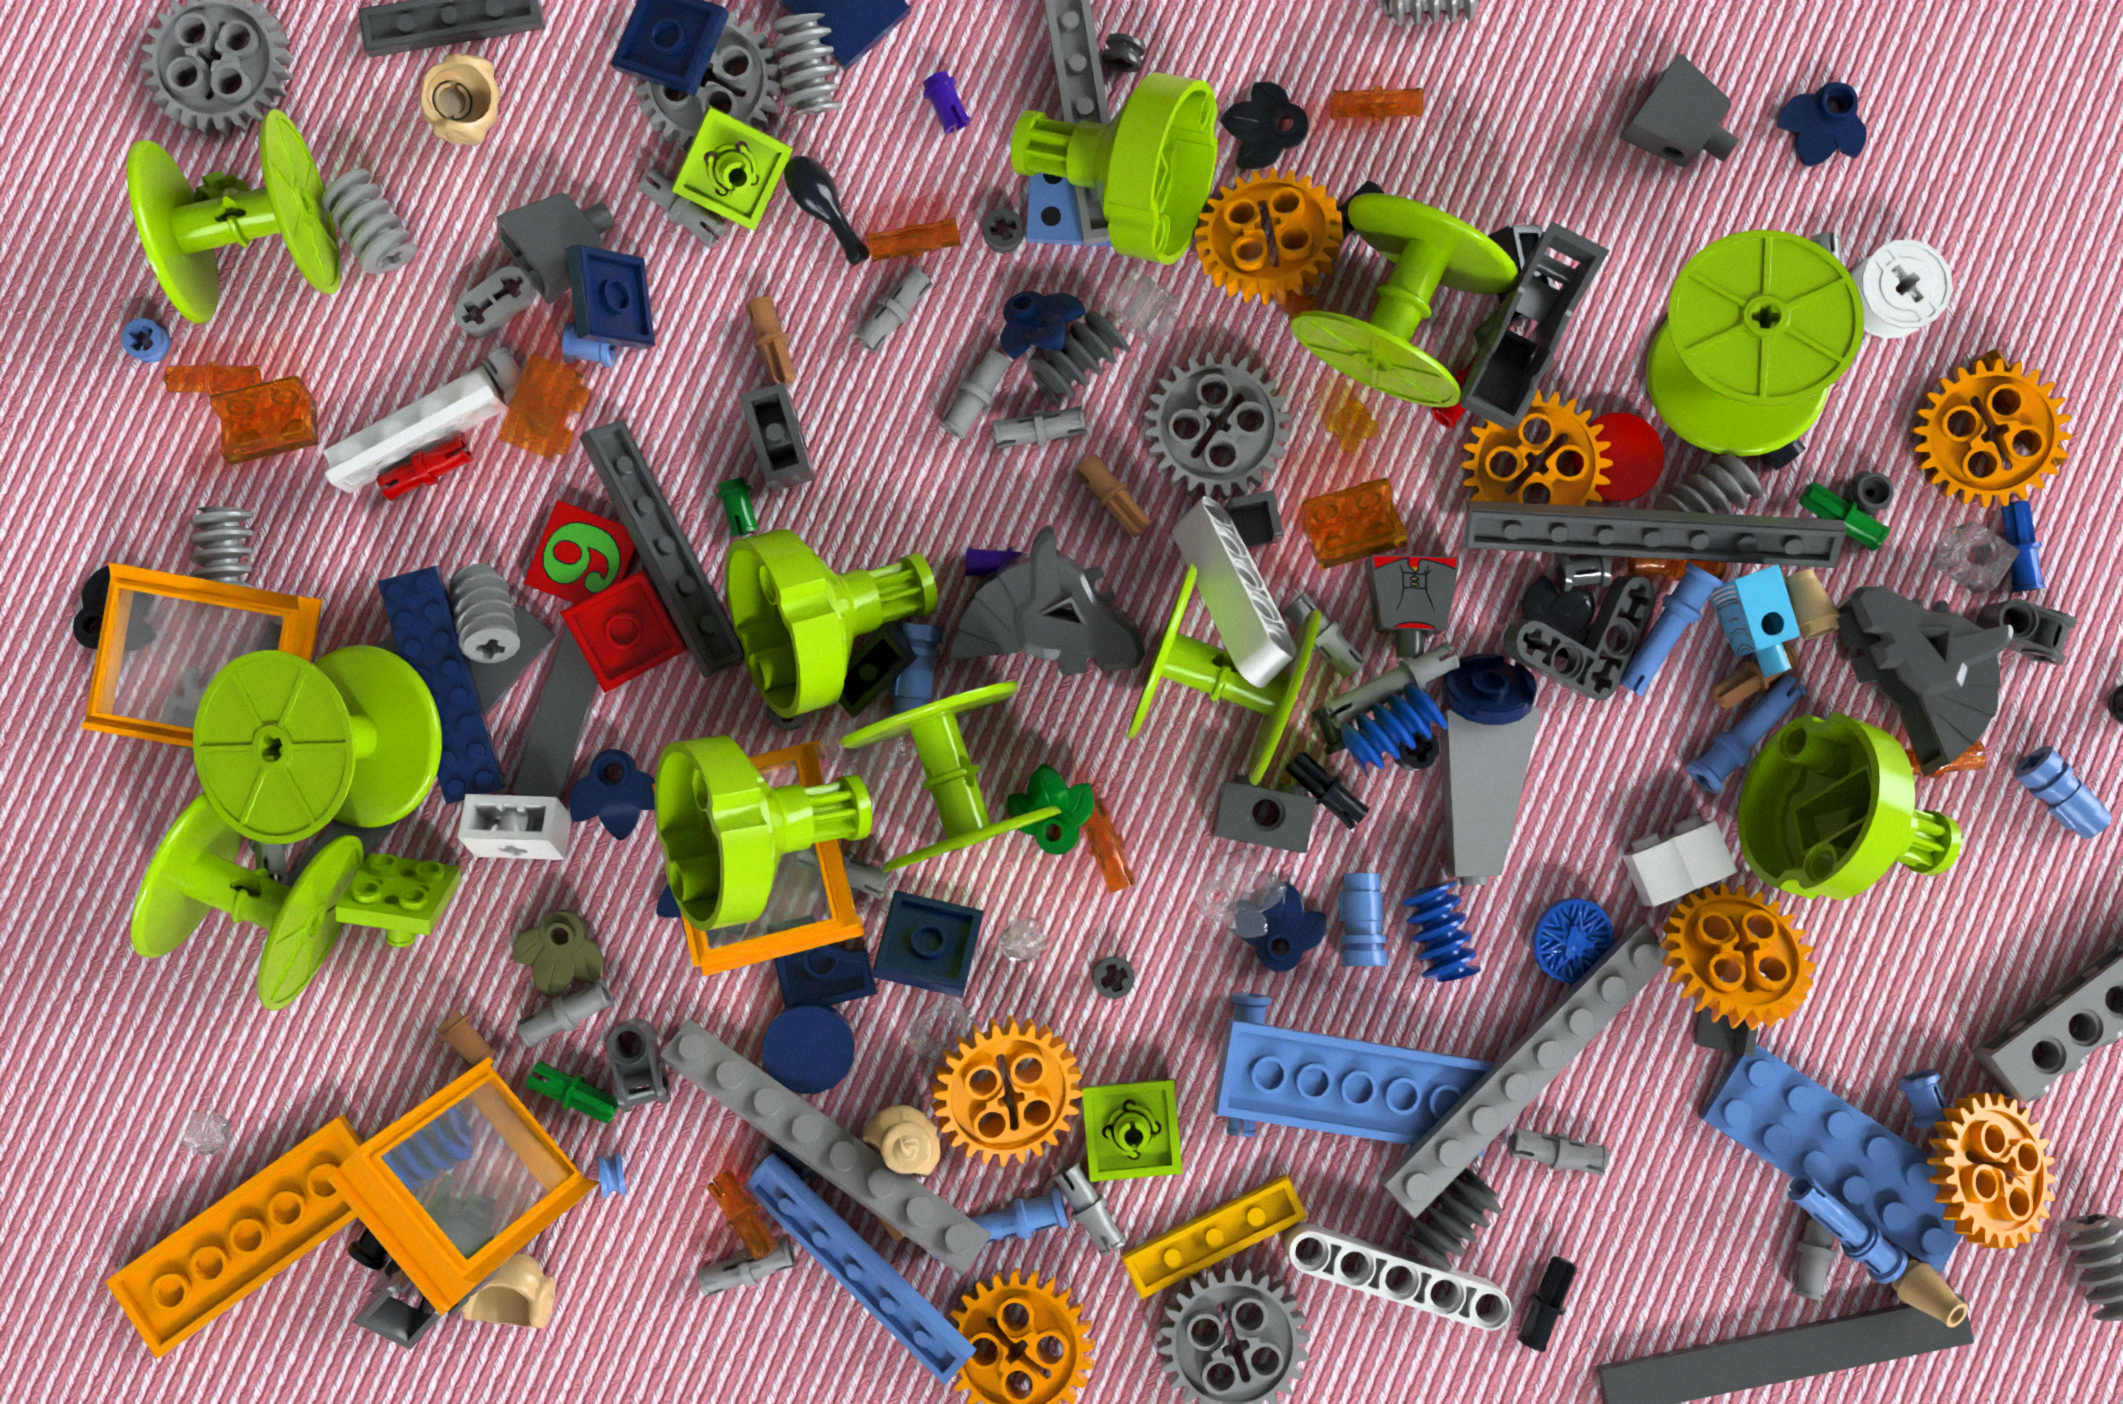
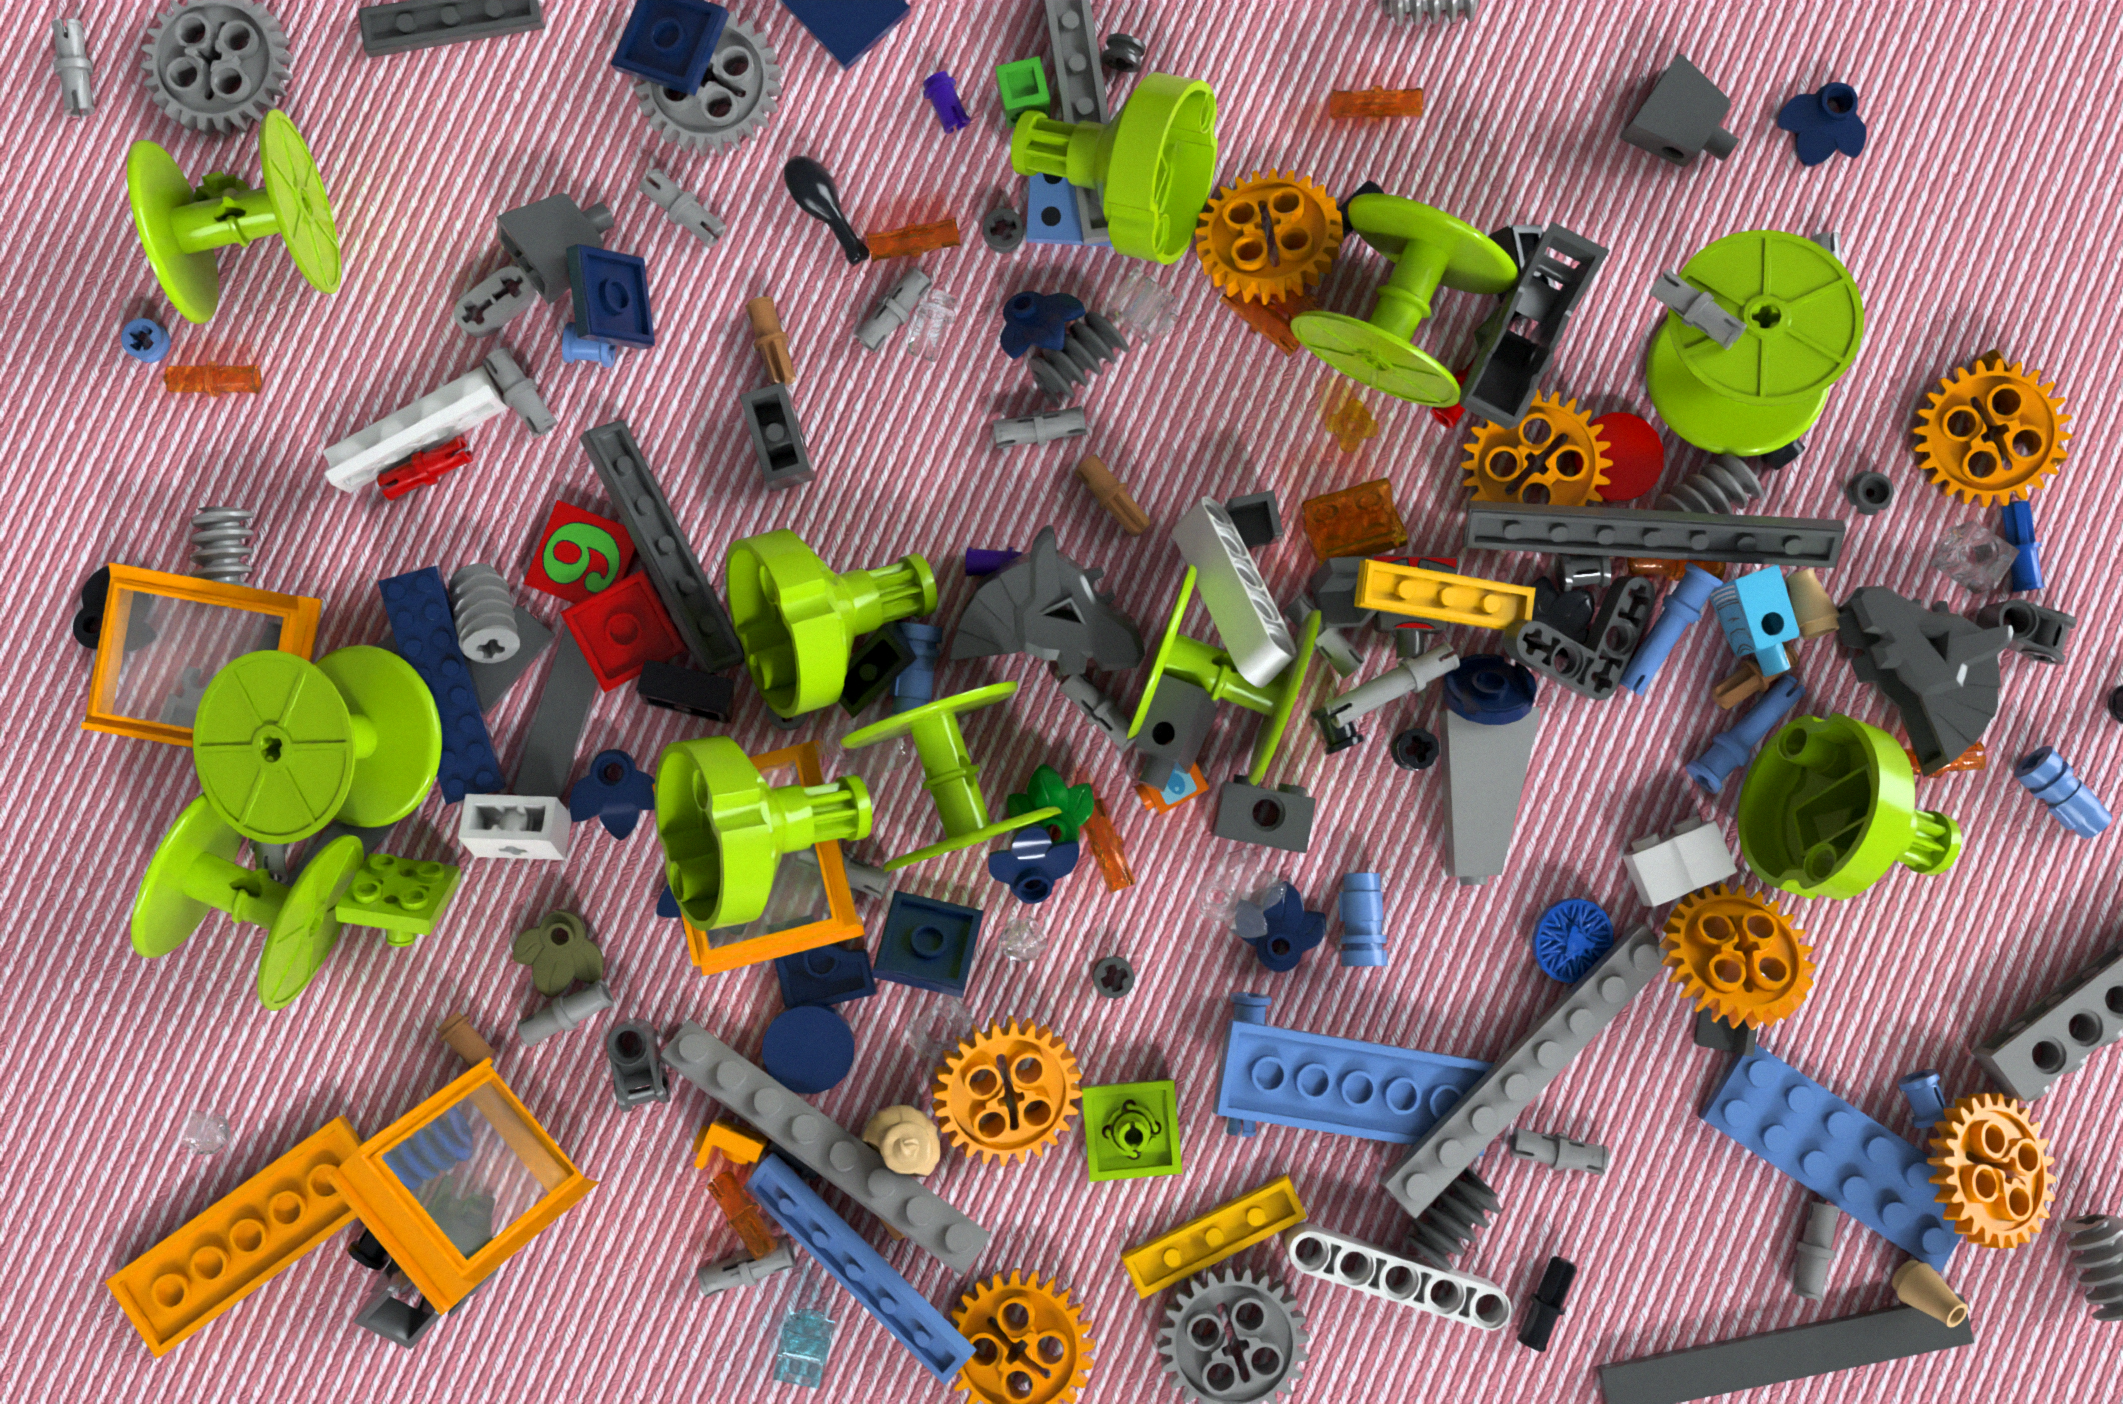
clear orange bracket [210,376,319,465] -> none
light grey piece [321,169,417,274] -> none
tan hair [420,53,502,146] -> none
tan hair [461,1254,556,1329] -> none
clear orange bracket [498,353,591,464] -> none
green axle [526,1061,619,1123] -> none
medium blue bush [597,1152,627,1199] -> none
lime plate [670,105,793,231] -> none
green pin [716,477,760,538] -> none
light grey piece [773,13,842,115] -> none
medium blue pin [931,1186,1070,1260] -> none
light grey pin [939,348,1011,440] -> none
light grey pin [1053,1160,1126,1257] -> none
light grey gear [1144,352,1291,501] -> none
black plate [1220,82,1309,170] -> none
black axle [1286,751,1370,830] -> none
blue piece [1340,683,1448,778] -> none
blue piece [1401,880,1482,982] -> none
medium blue pin [1788,1174,1907,1284] -> none
green axle [1798,482,1890,552] -> none
white piece [1850,239,1953,339] -> none
none -> light grey pin [51,18,95,117]
none -> black slope [636,660,735,724]
none -> light orange bracket [692,1116,770,1170]
none -> clear light blue brick [773,1309,835,1389]
none -> clear arm [908,289,957,362]
none -> dark blue plate [988,824,1080,904]
none -> bright green brick [995,56,1050,129]
none -> light grey pin [1059,674,1138,753]
none -> brick [1134,762,1210,815]
none -> dark grey torso [1135,673,1218,792]
none -> clear orange pin [1219,290,1301,358]
none -> dark grey panel [1309,556,1378,628]
none -> yellow tile [1354,559,1536,634]
none -> light grey pin [1649,269,1747,351]

